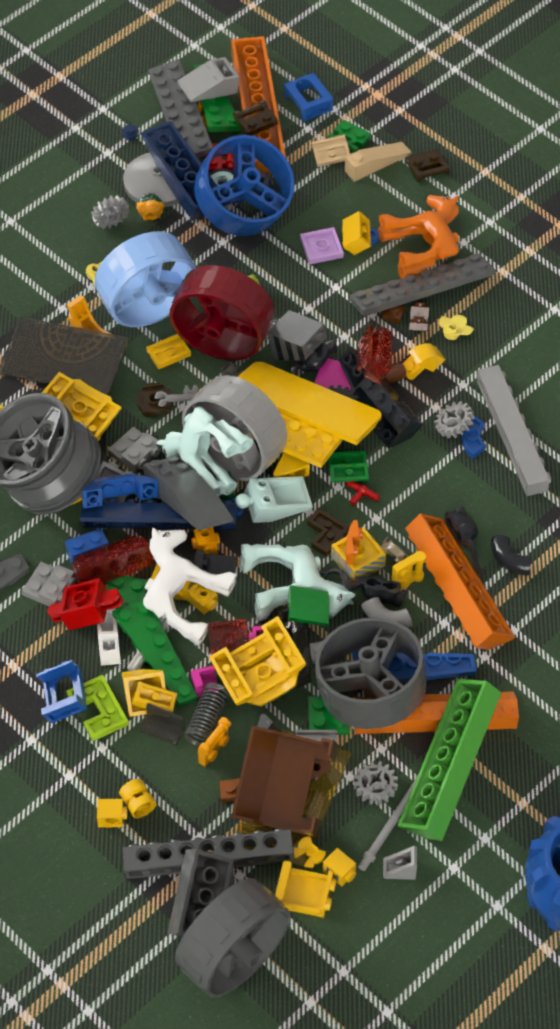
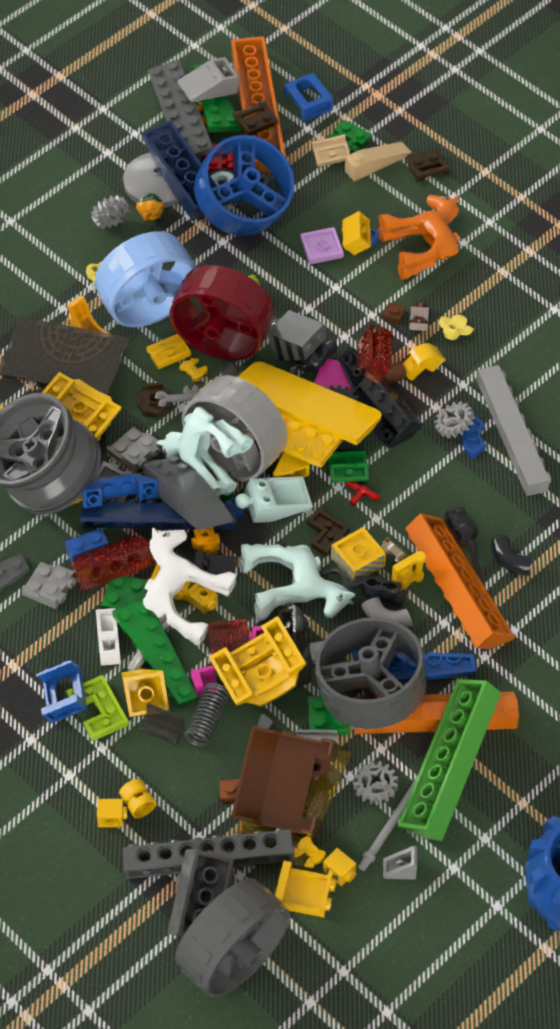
red brick [47,578,123,631] -> none
dark blue plate [122,124,139,140] -> none
yellow slope [131,681,177,716] -> none
light orange plate [198,717,231,767] -> none
green slope [288,585,329,627] -> none
orange slope [346,520,363,565] -> none
dark grey plate [349,253,495,317] -> none
none -> yellow piece [179,358,207,382]

